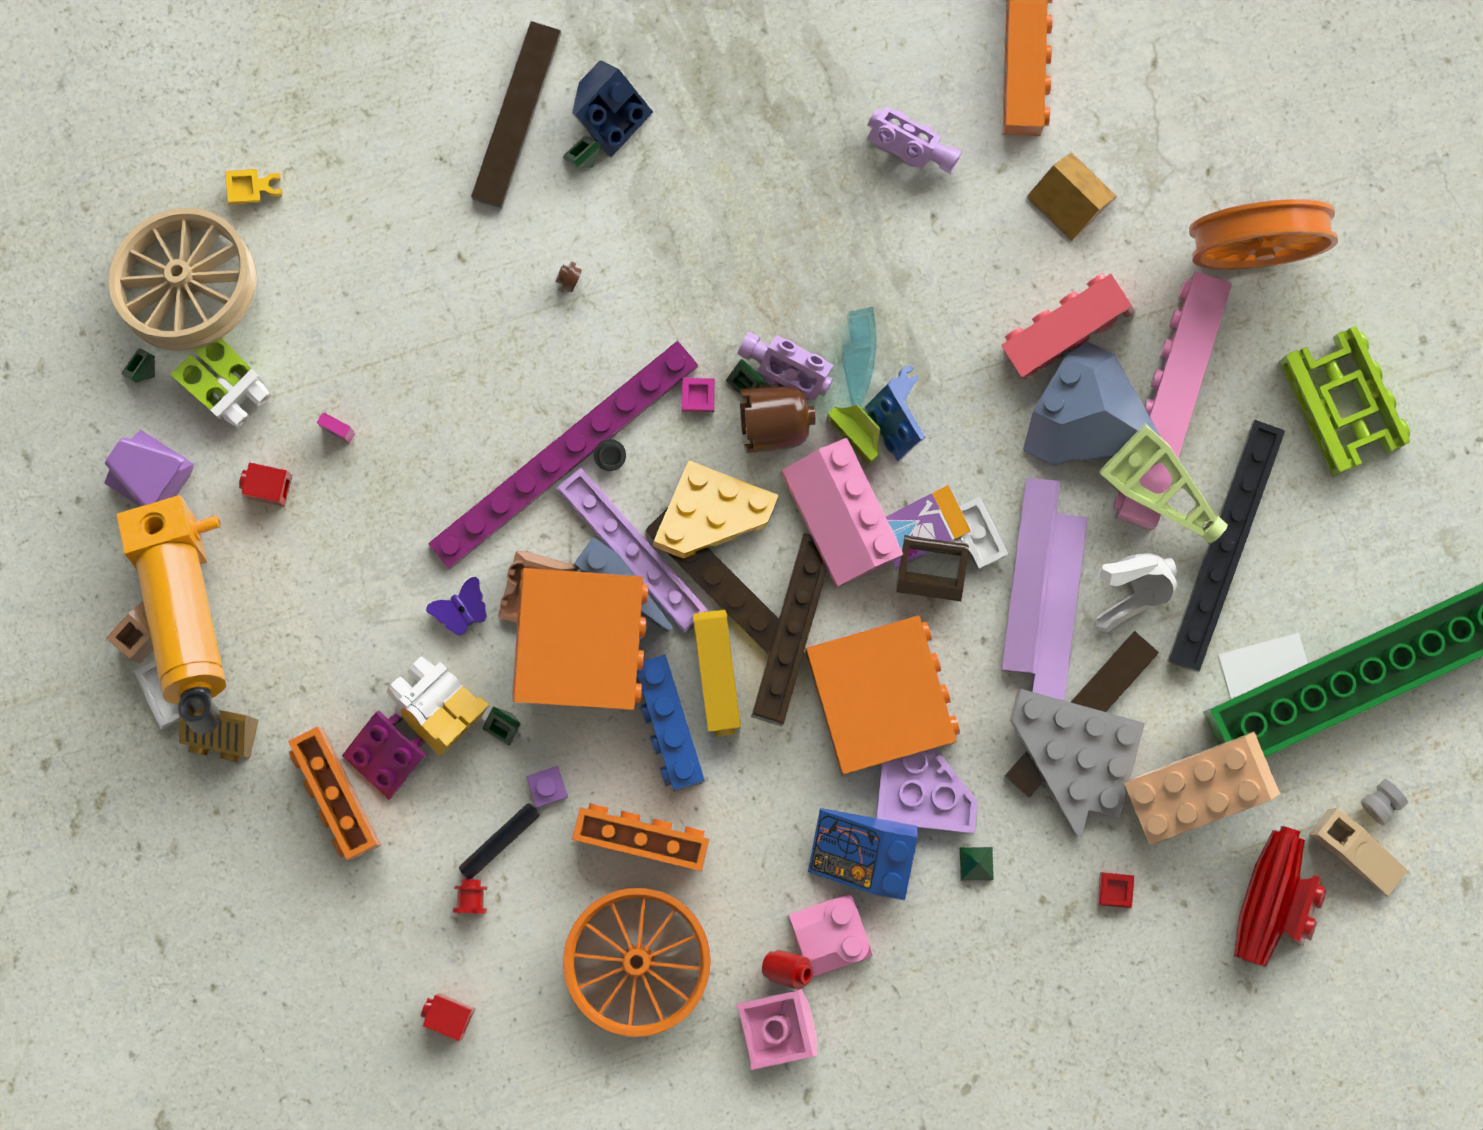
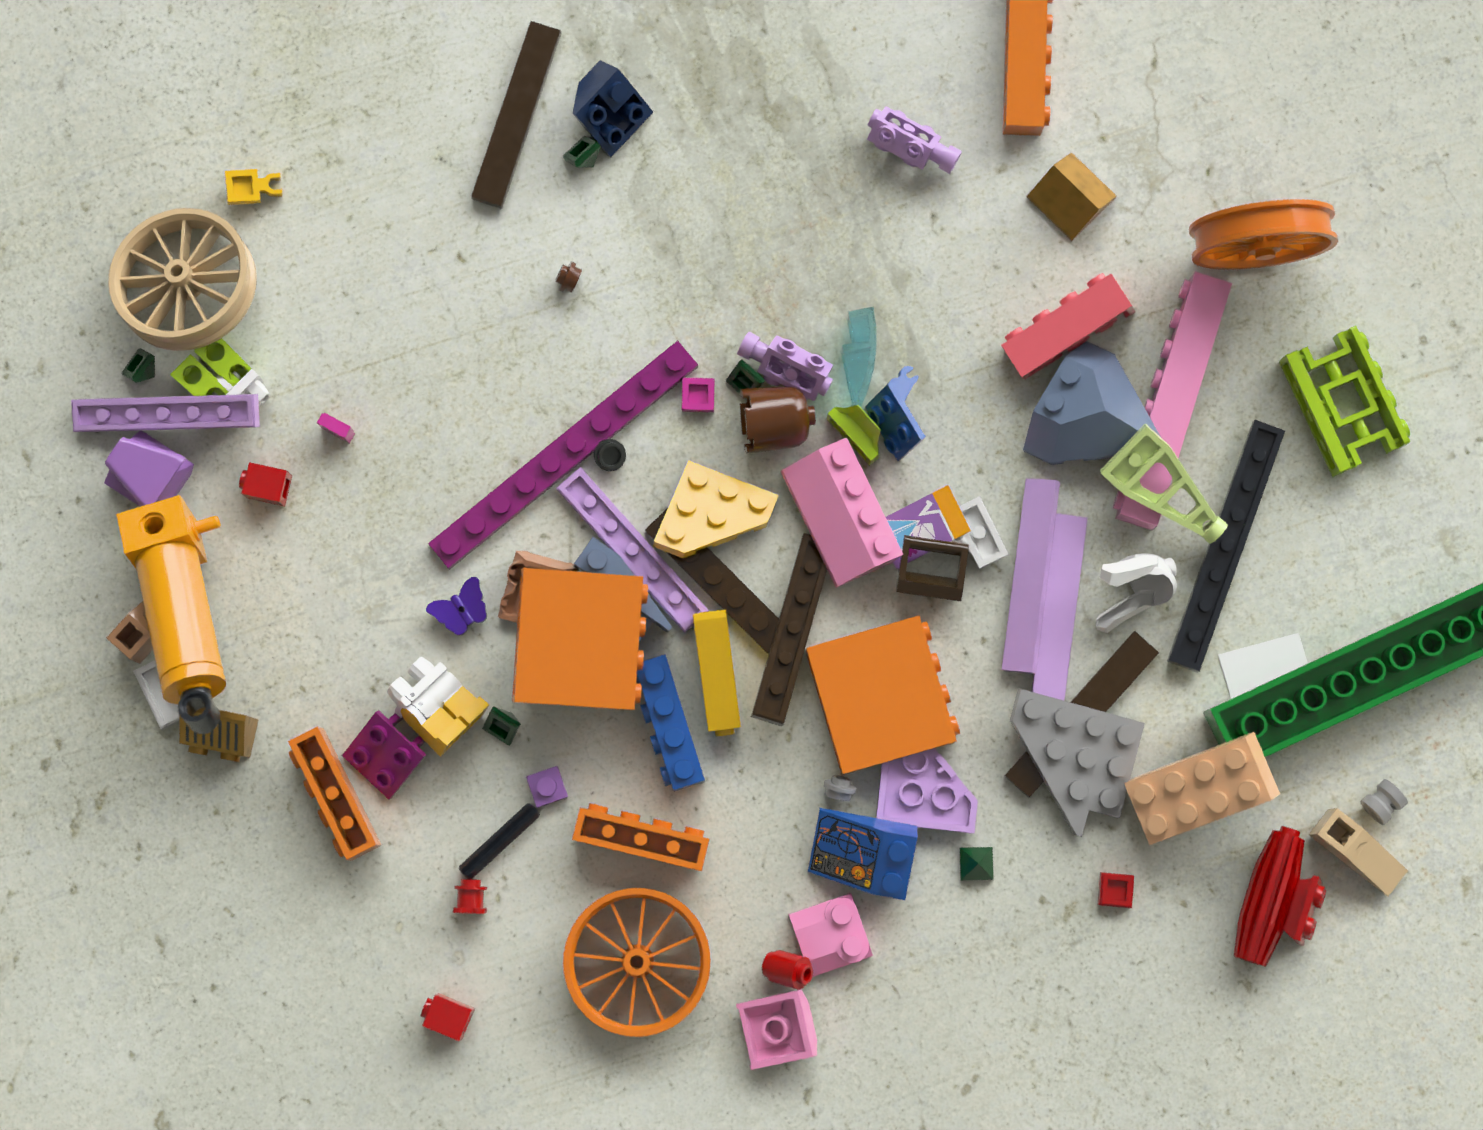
none -> lavender tile [71,394,260,432]
none -> light grey plate [823,775,857,801]

